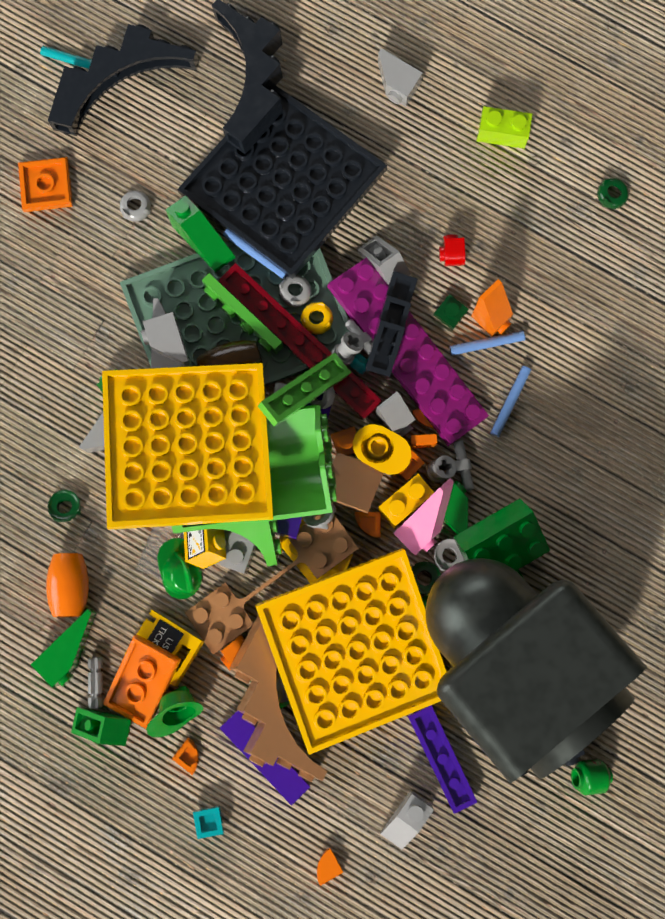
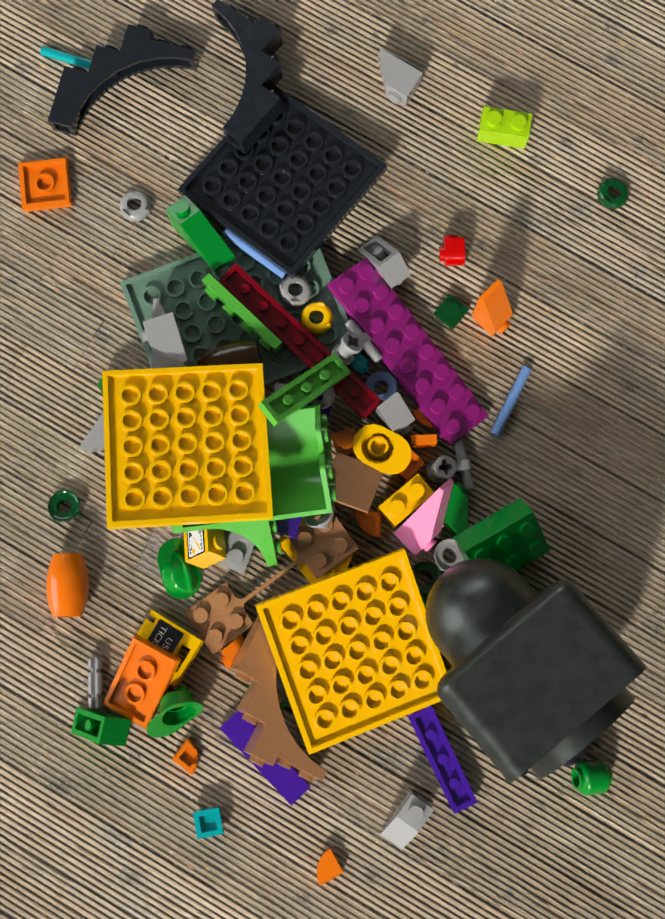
green slope [31,609,96,687] -> none
black slope [365,271,418,377] -> none
medium blue bar [449,331,525,356] -> none
none -> medium blue piece [365,371,397,403]

